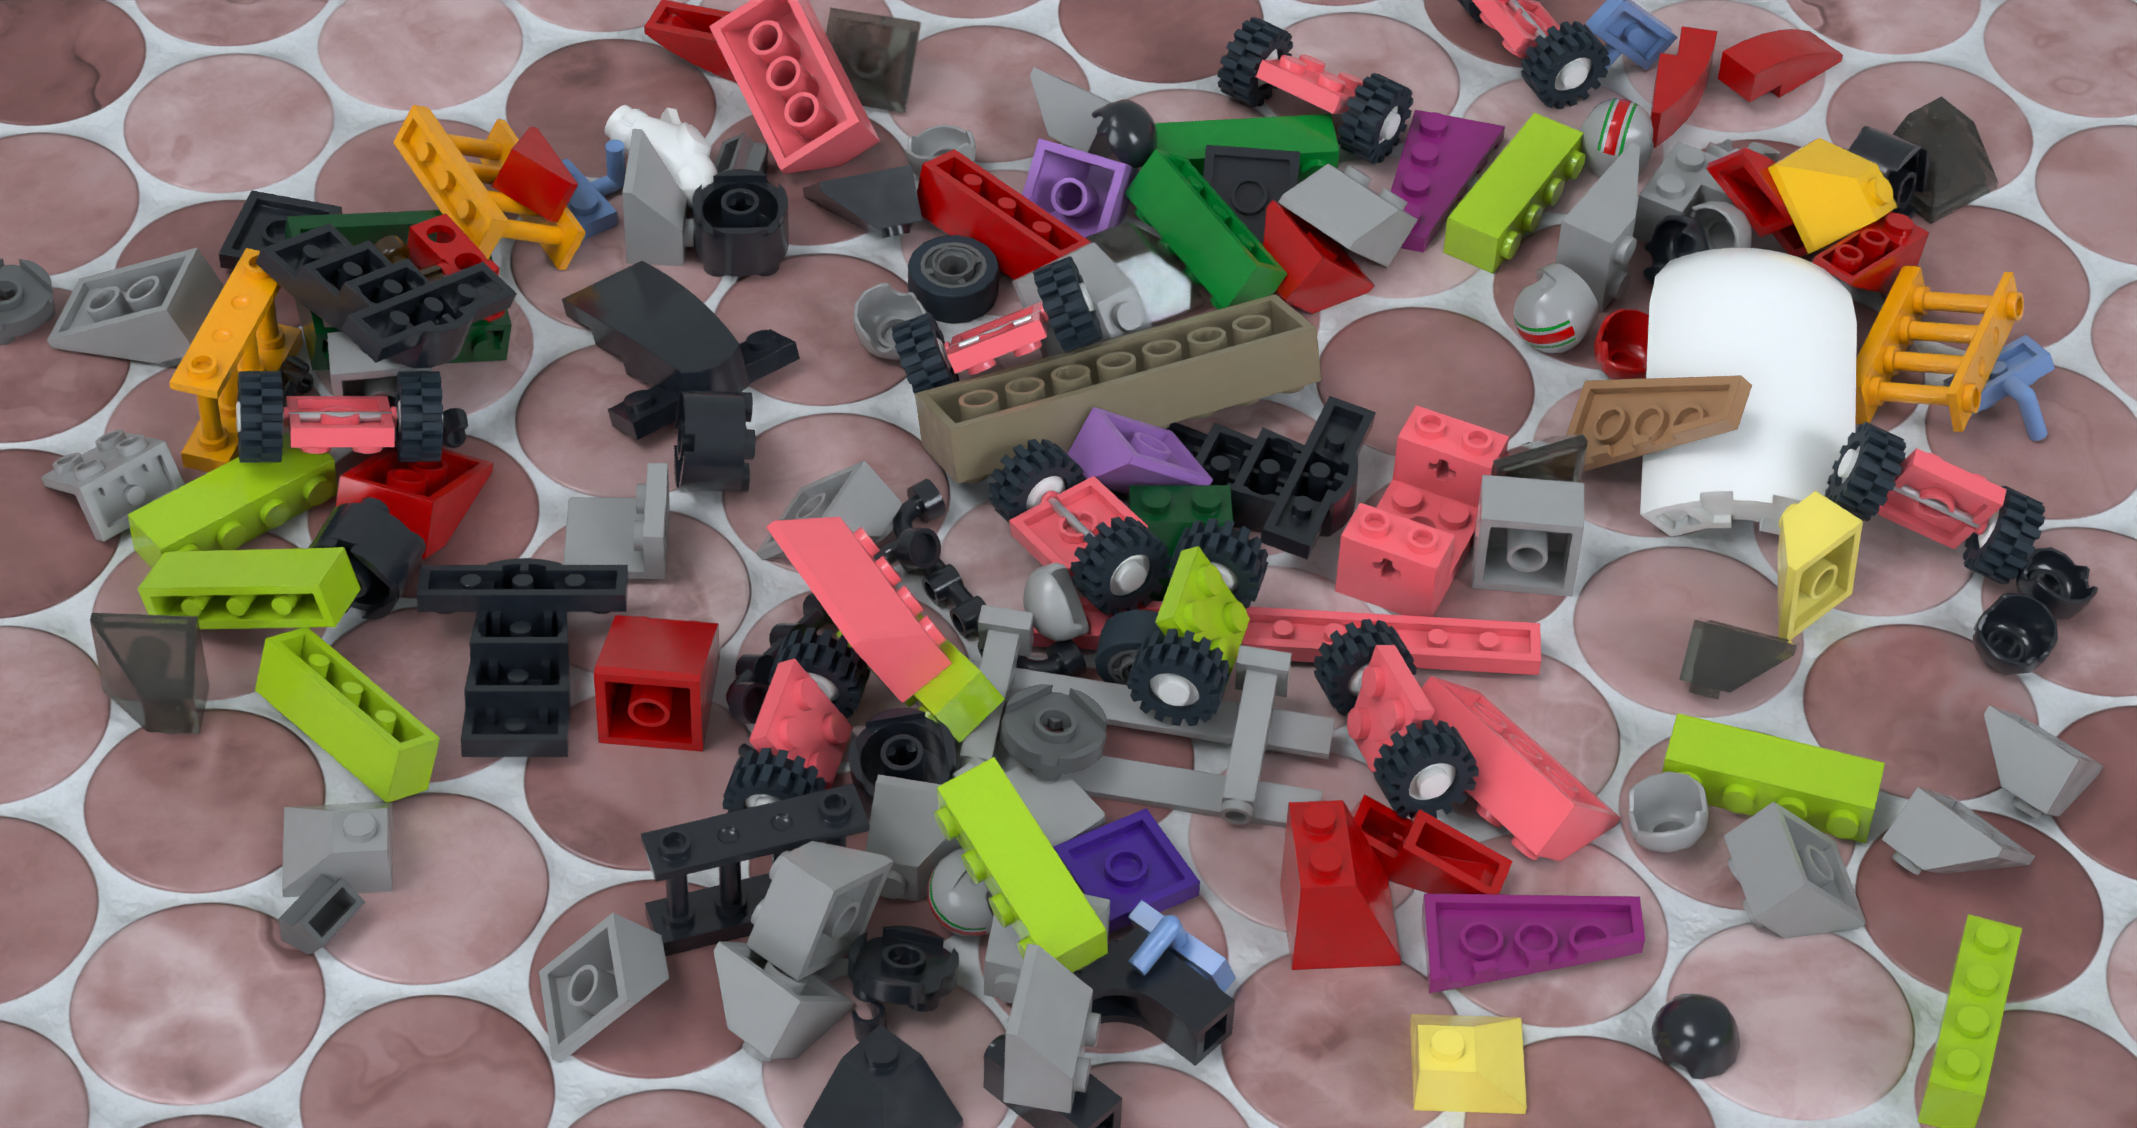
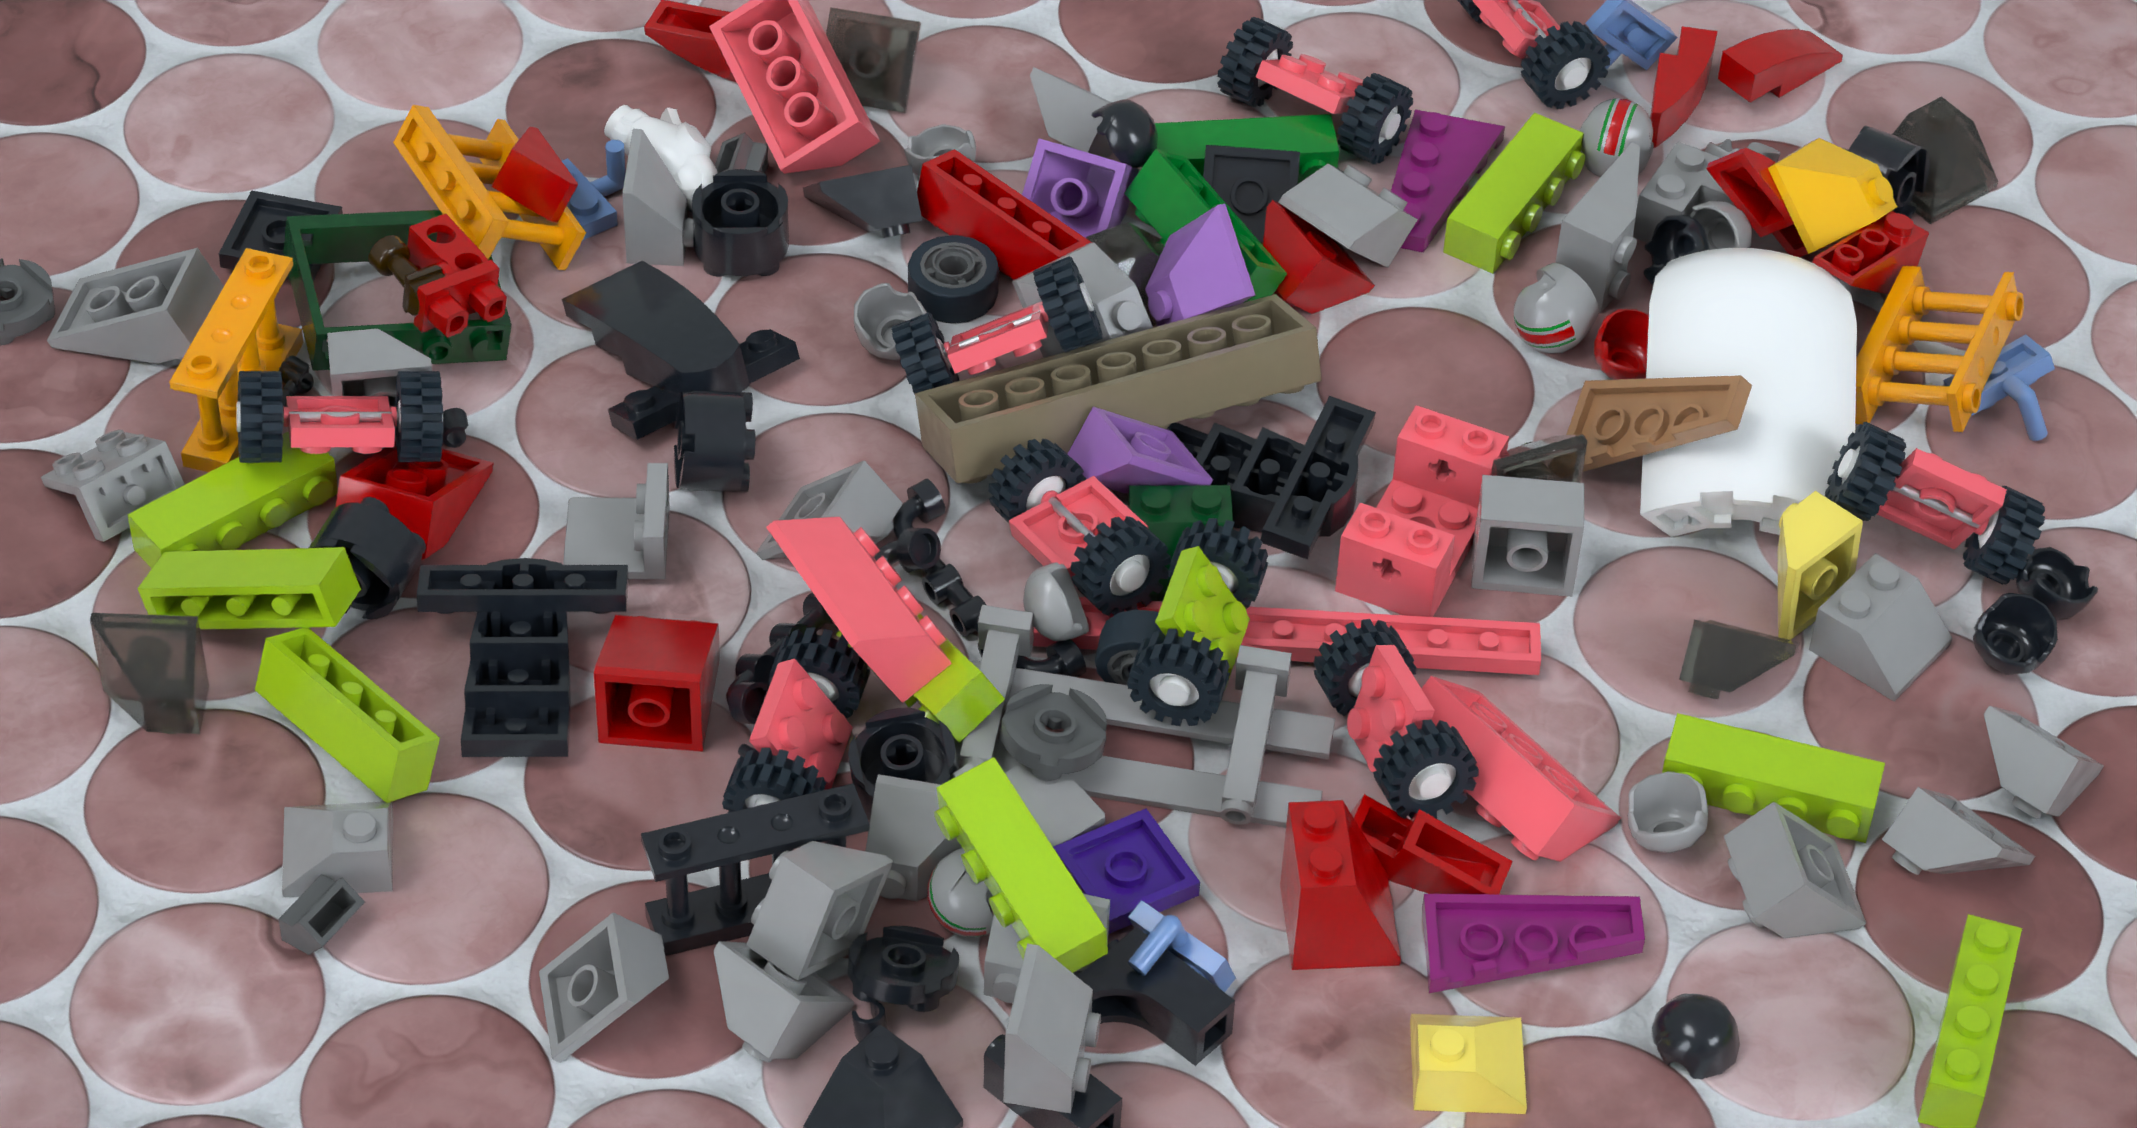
black slope [256,223,517,369] -> none
none -> medium lavender slope [1145,204,1255,326]
none -> light grey slope [1809,553,1952,701]

